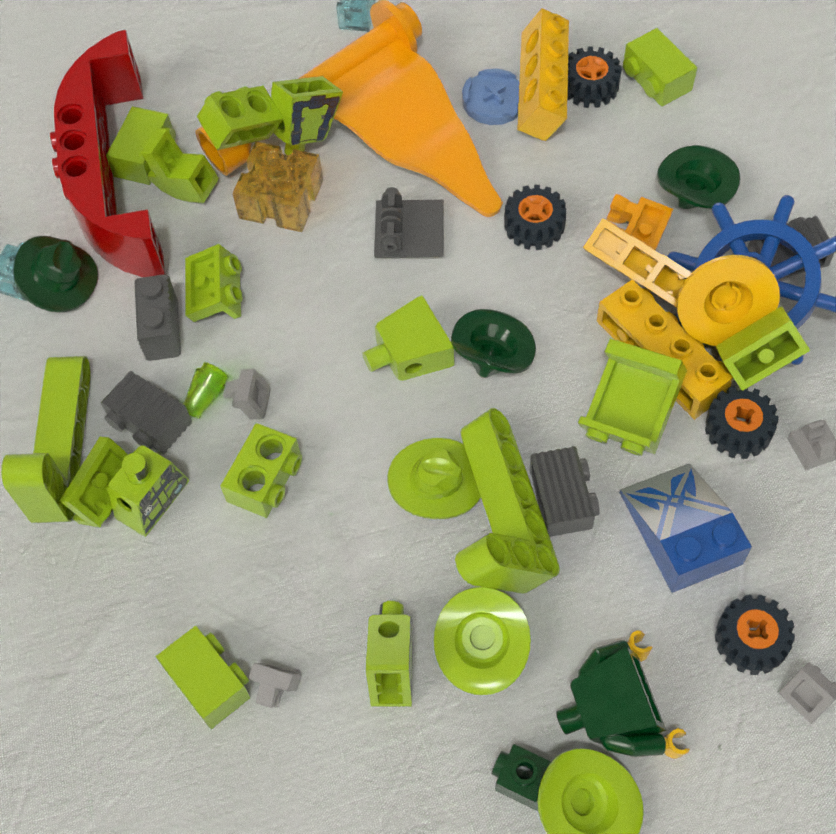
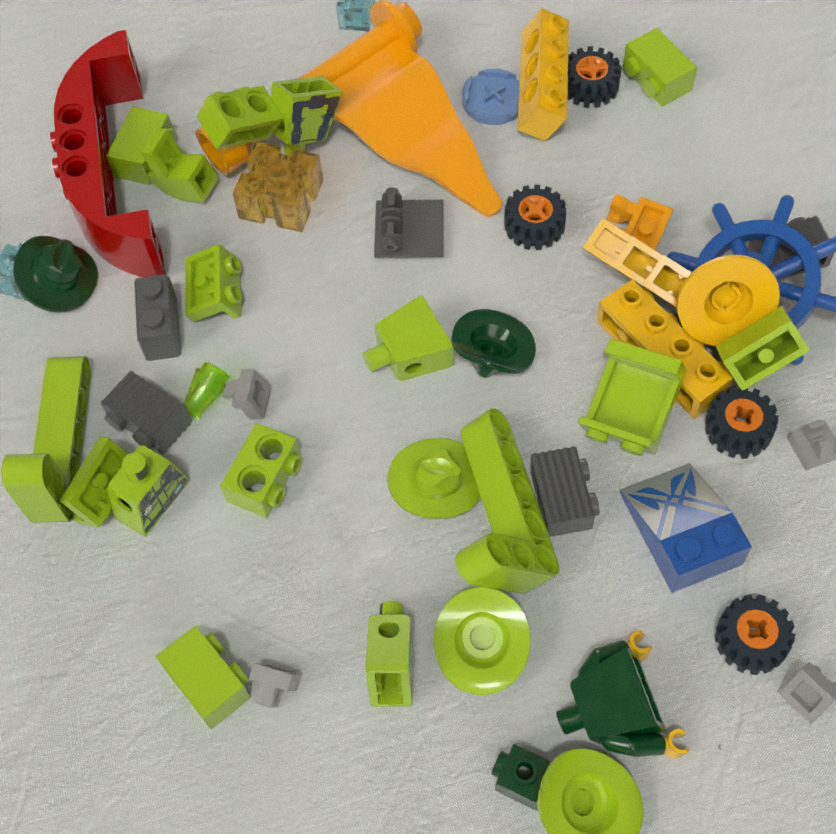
dark green hat [656,145,741,209] -> none

